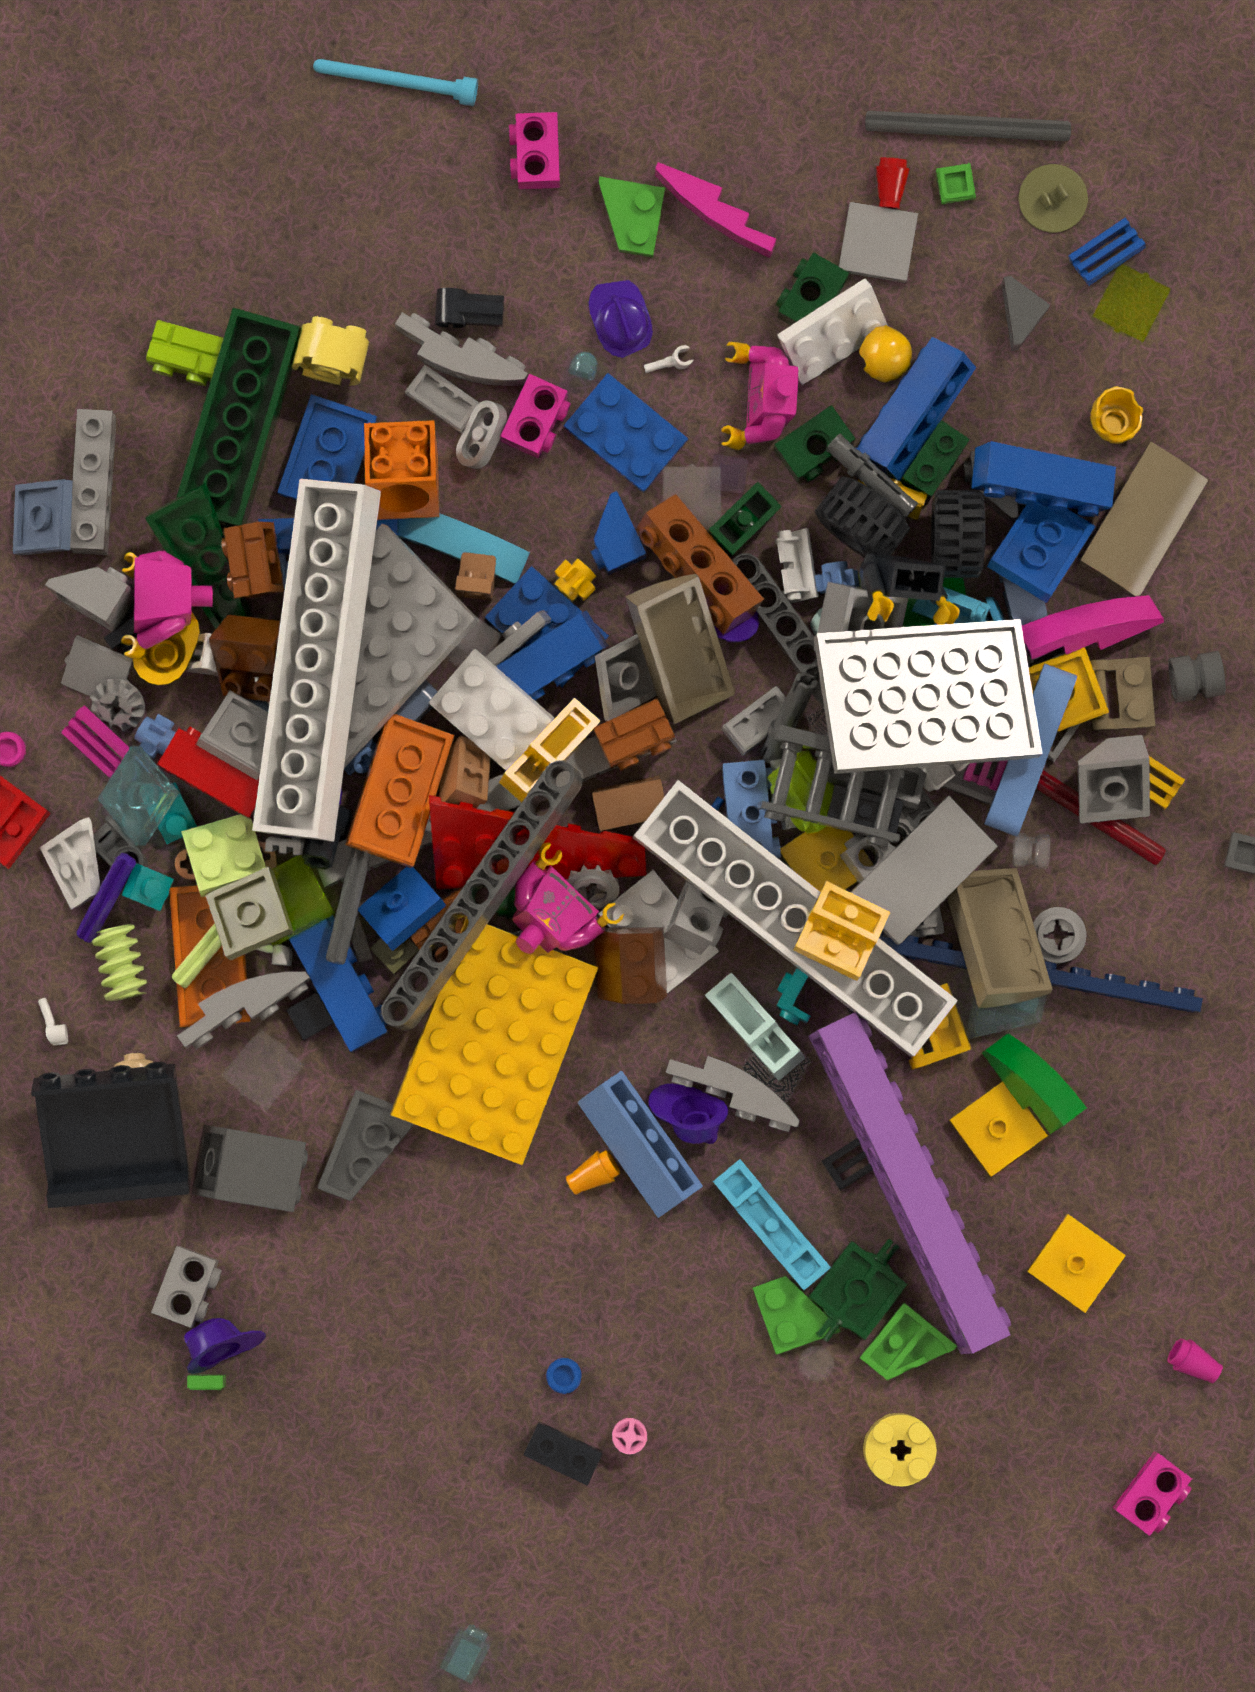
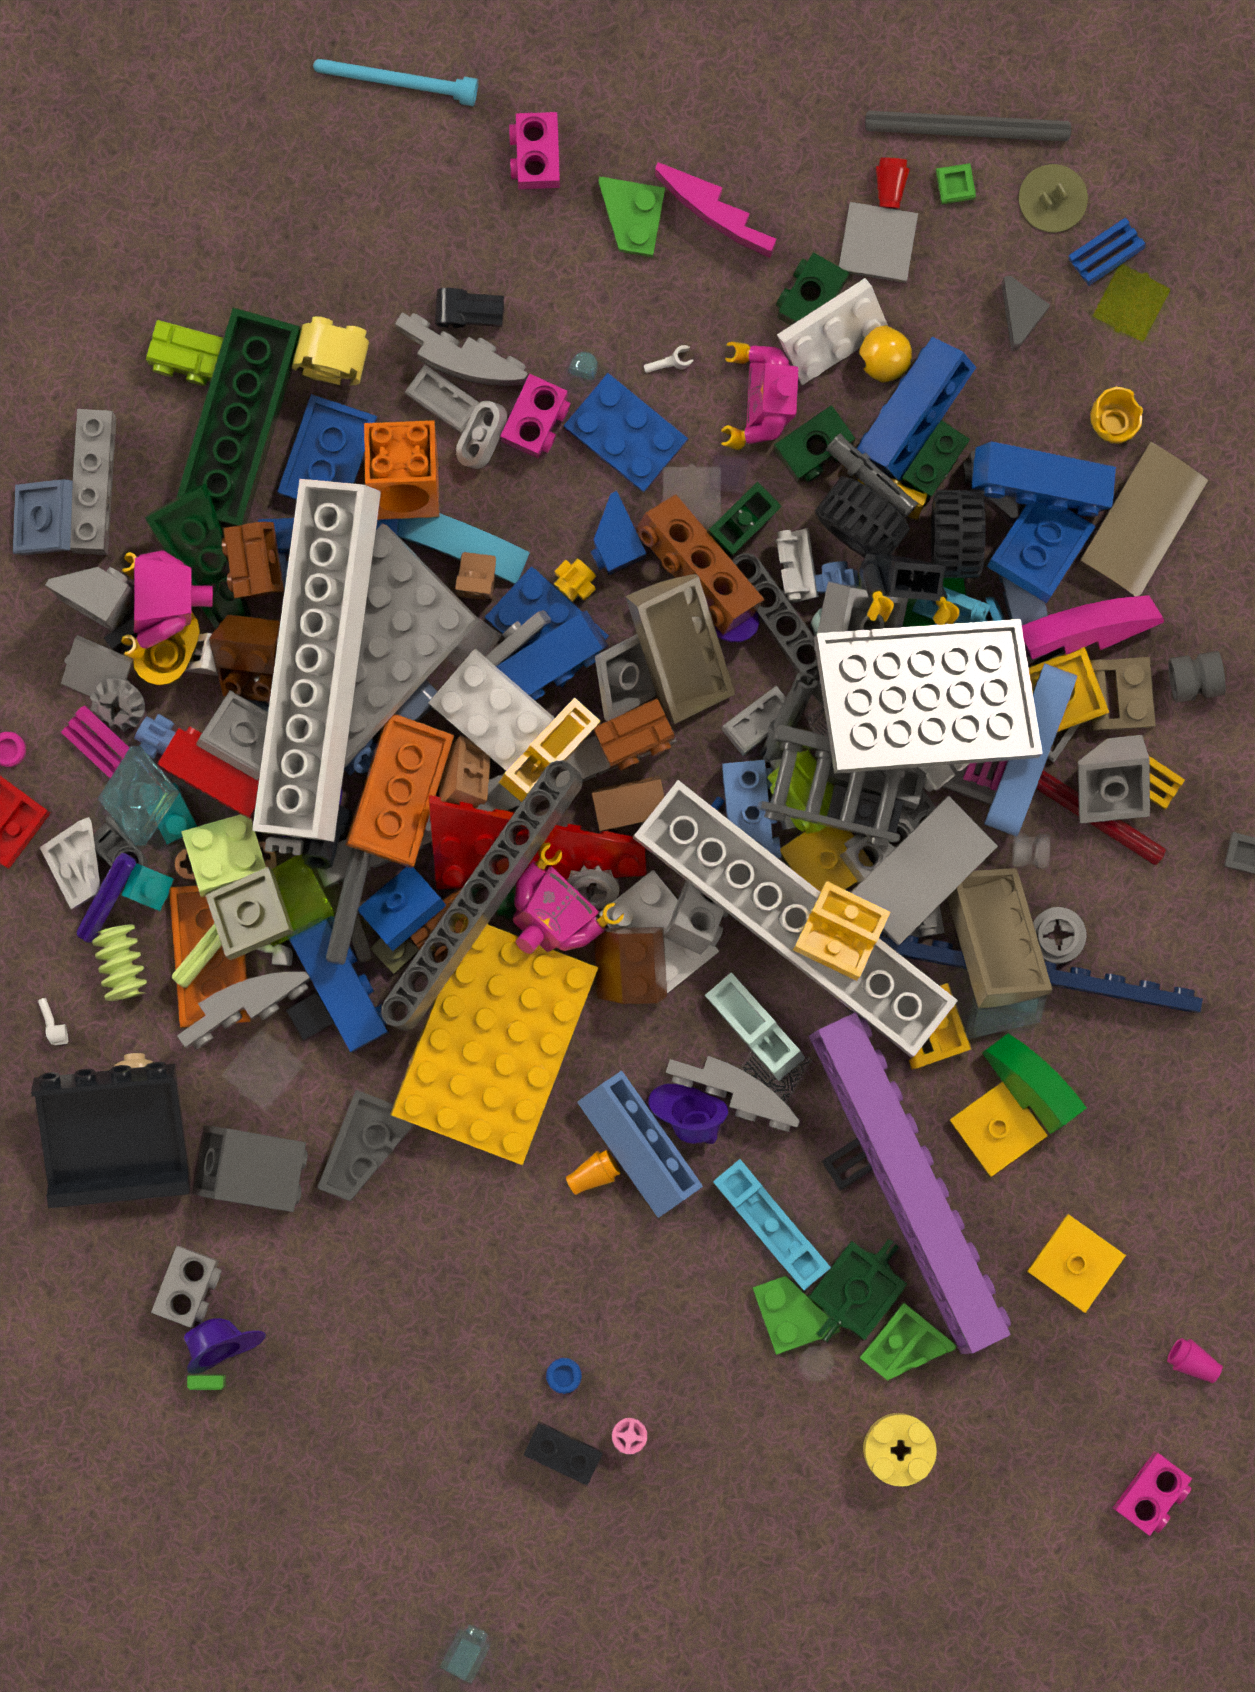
dark purple piece [588,280,653,358] -> none
teal bracket [776,968,811,1025] -> none

